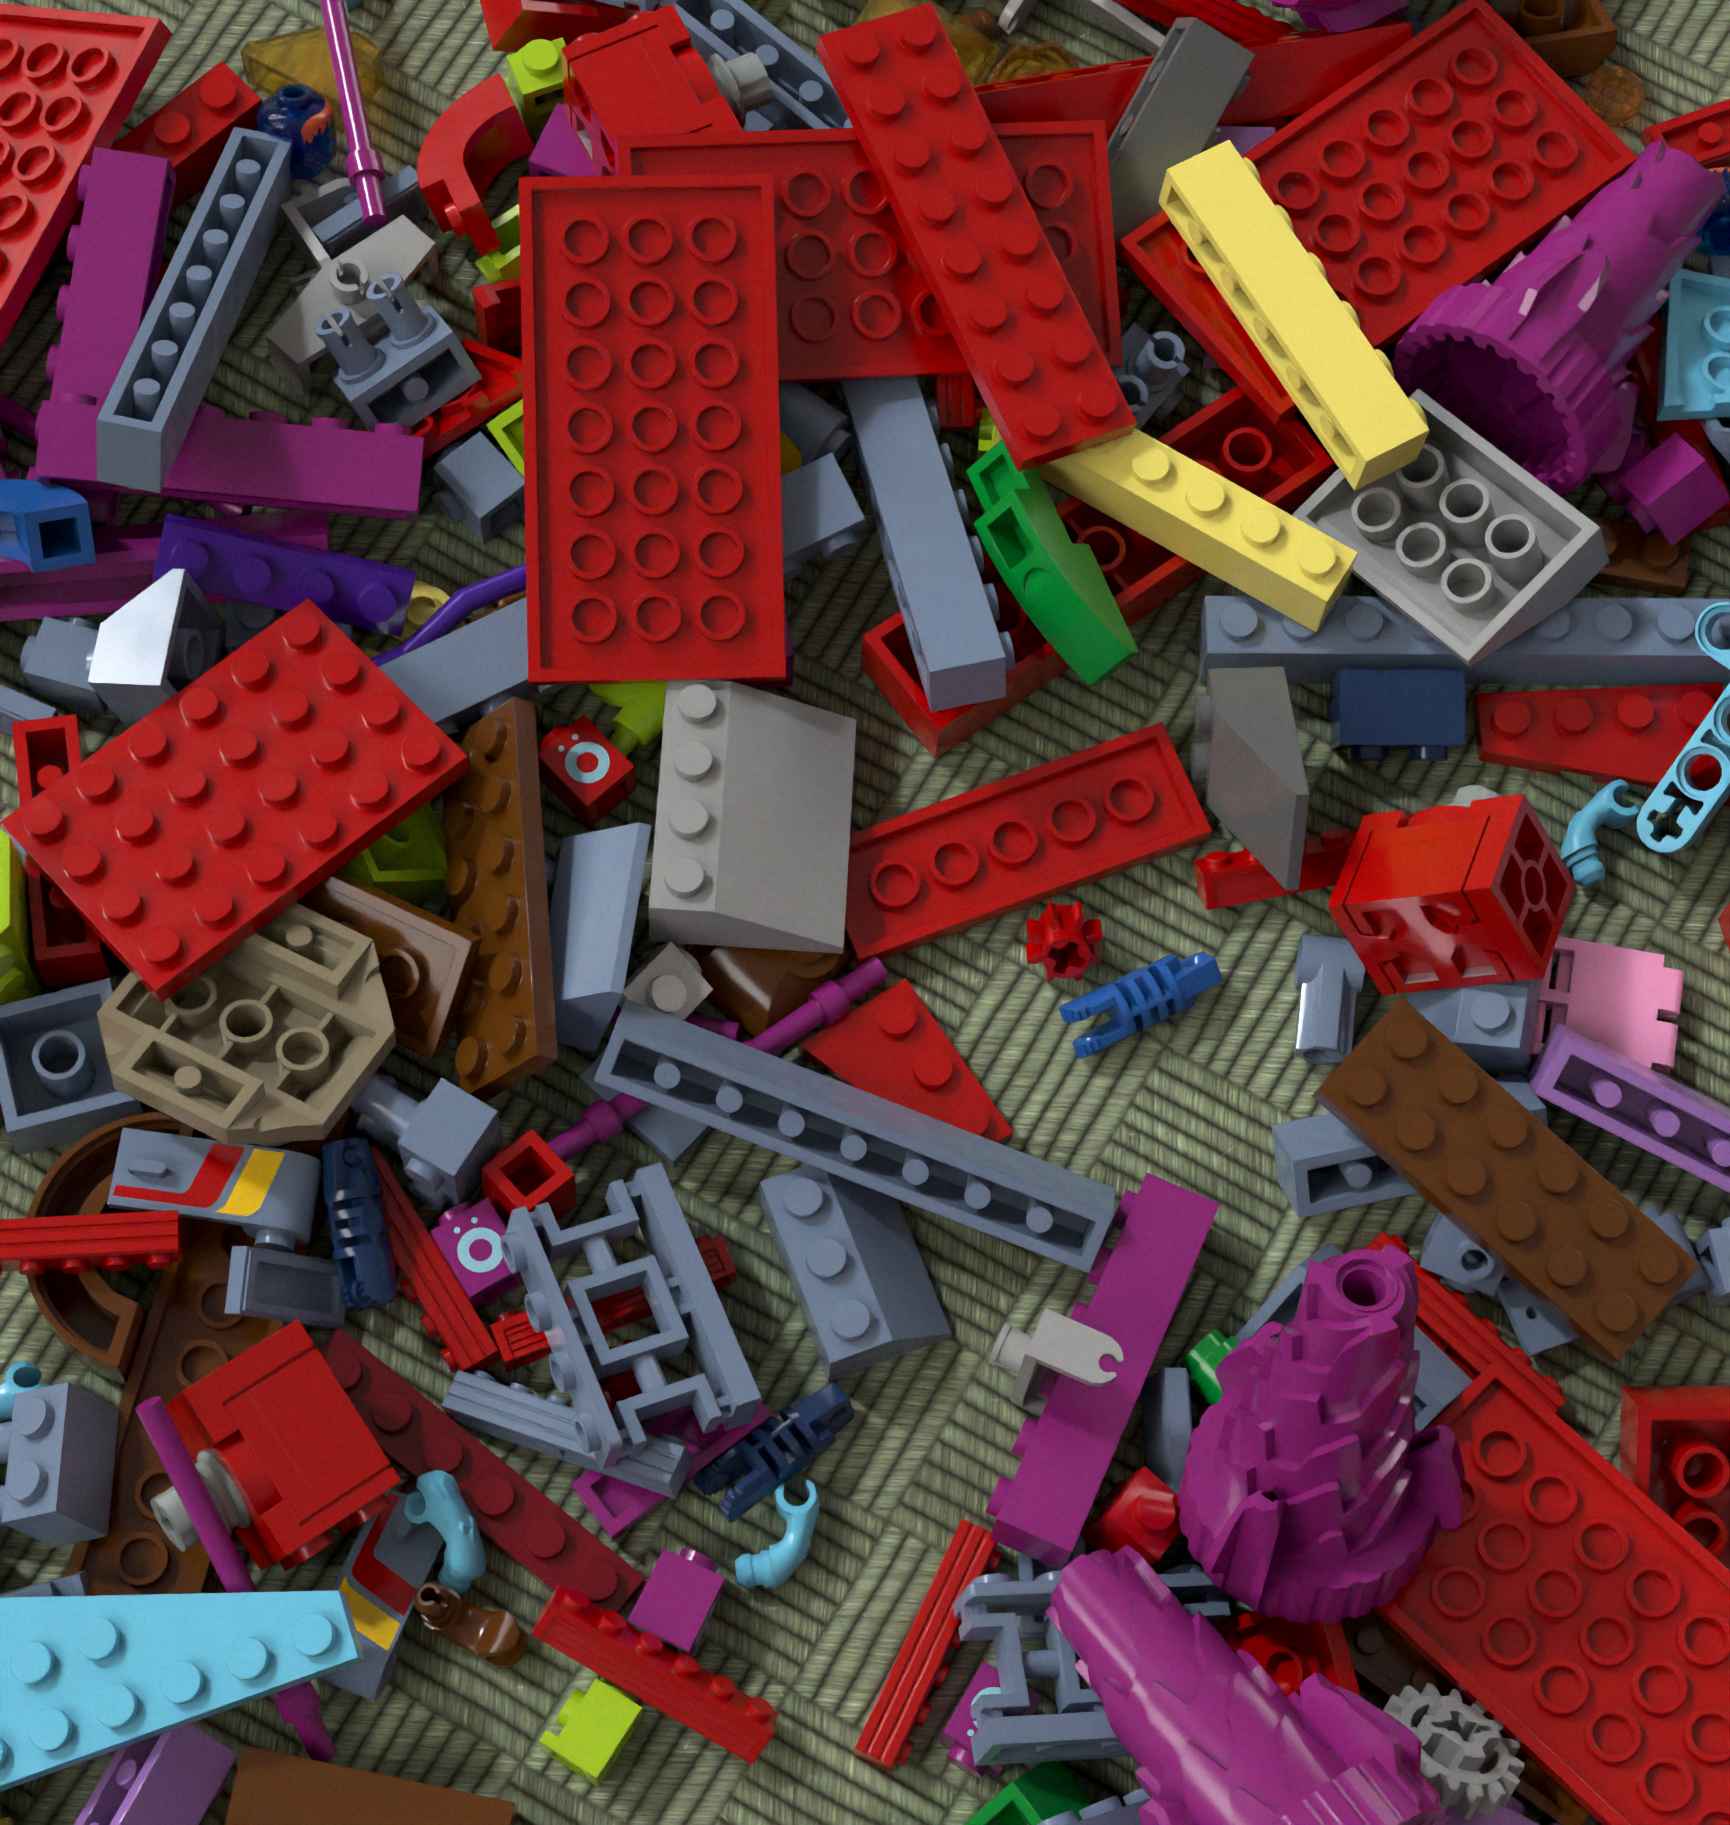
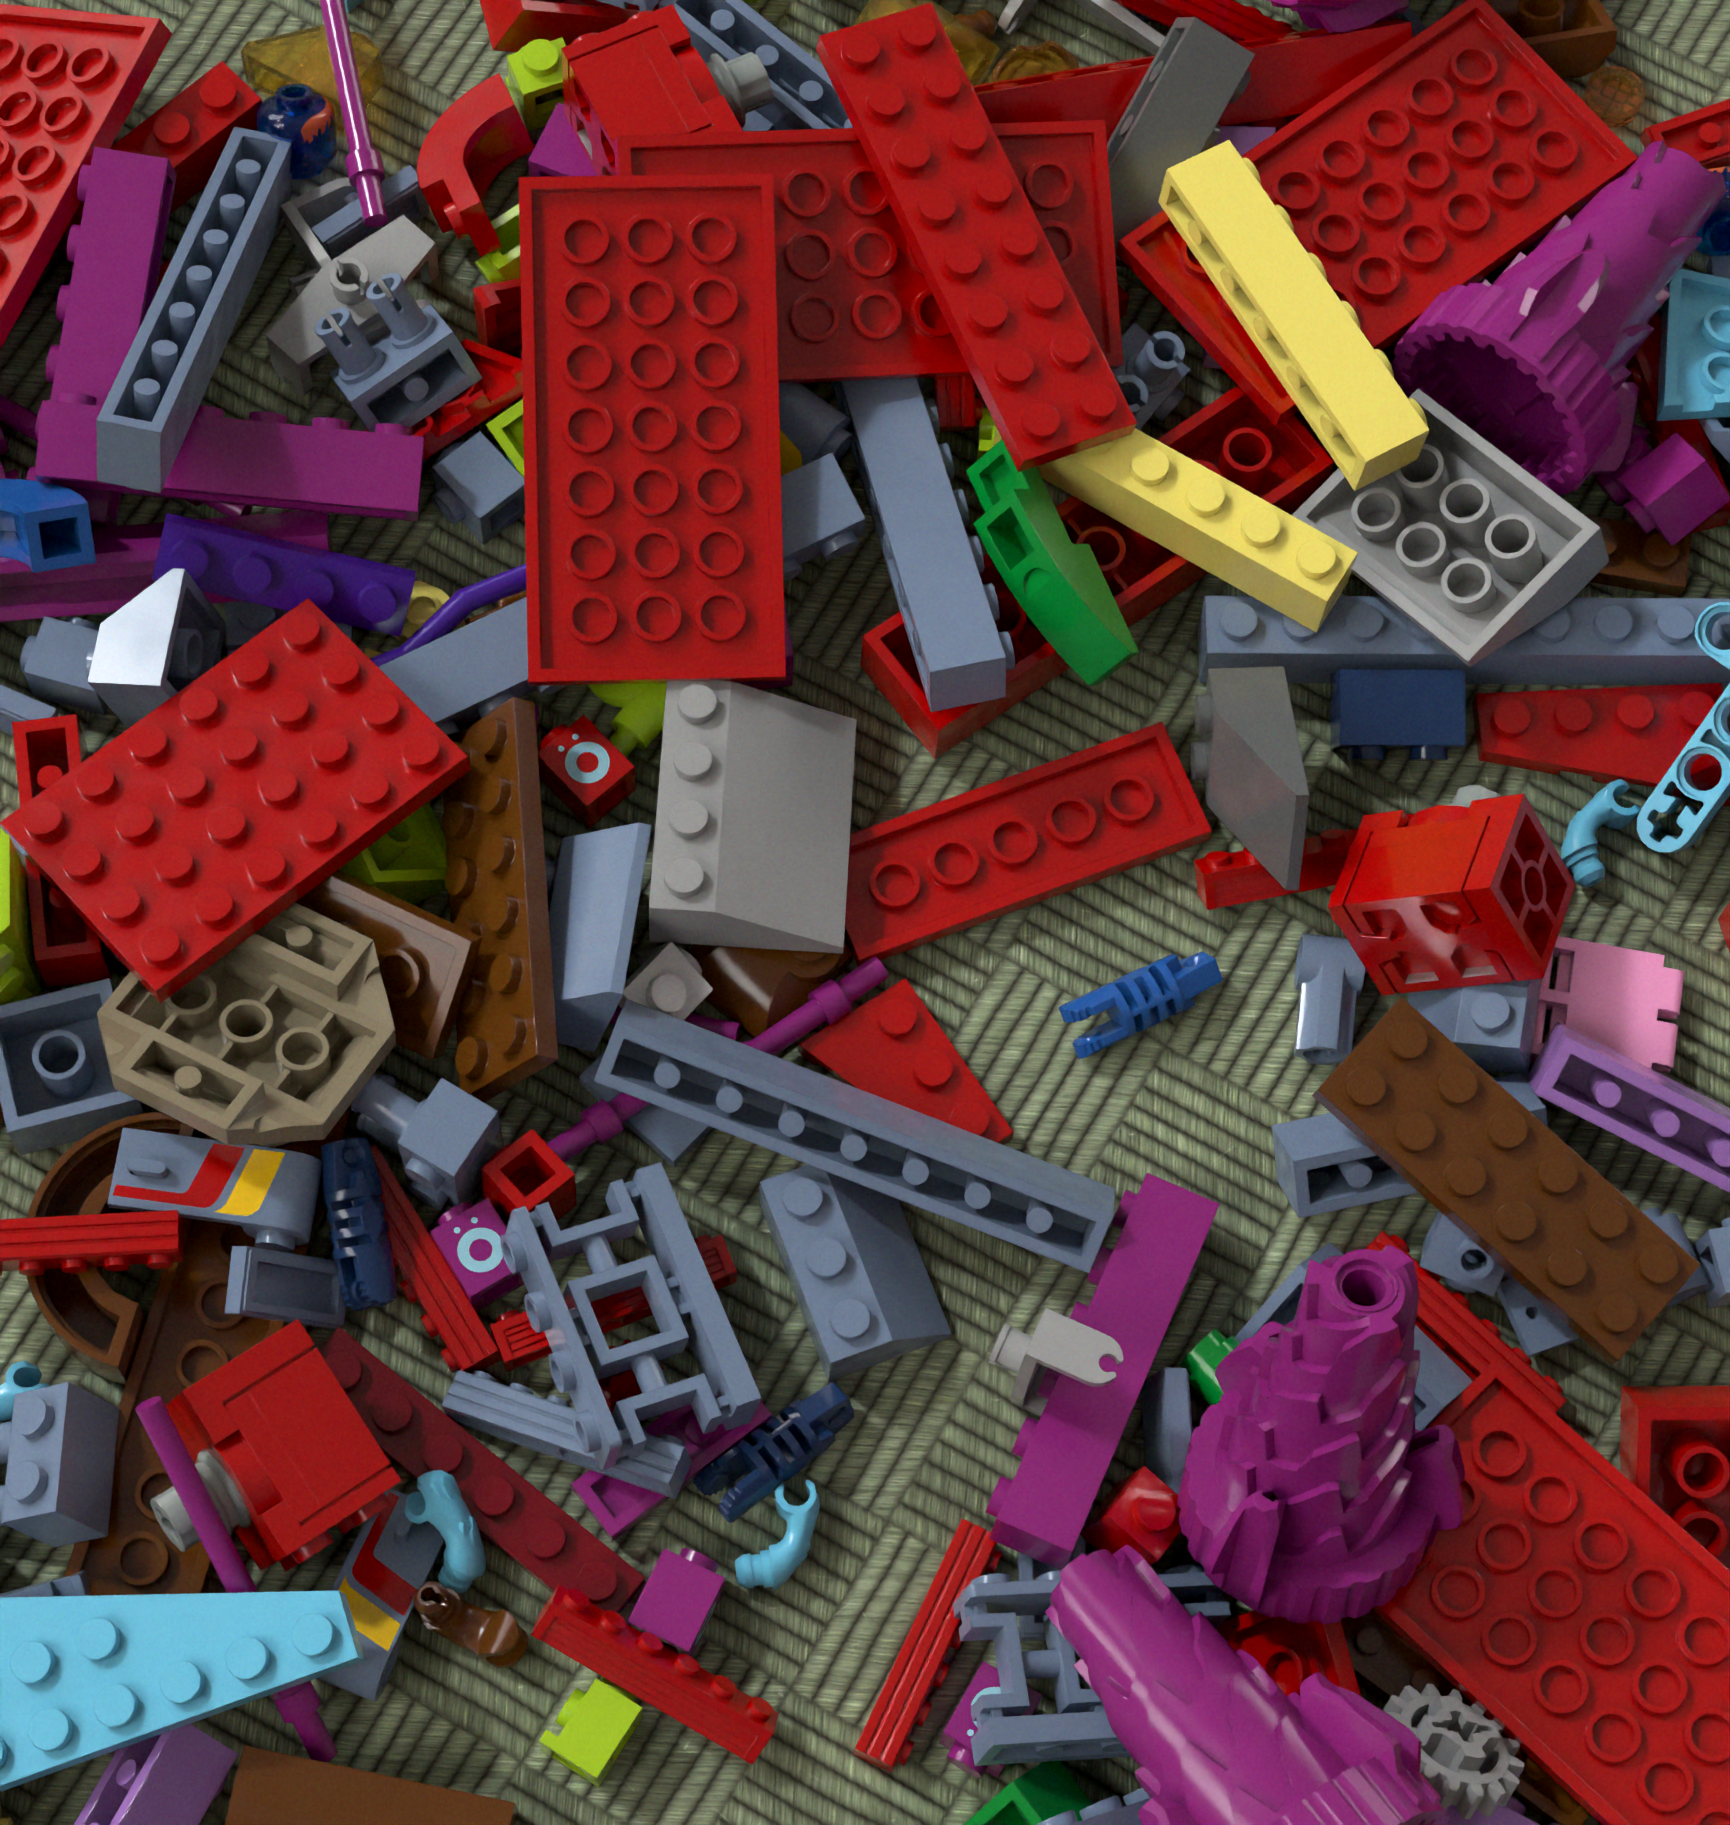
red gear [1025,901,1104,981] -> none

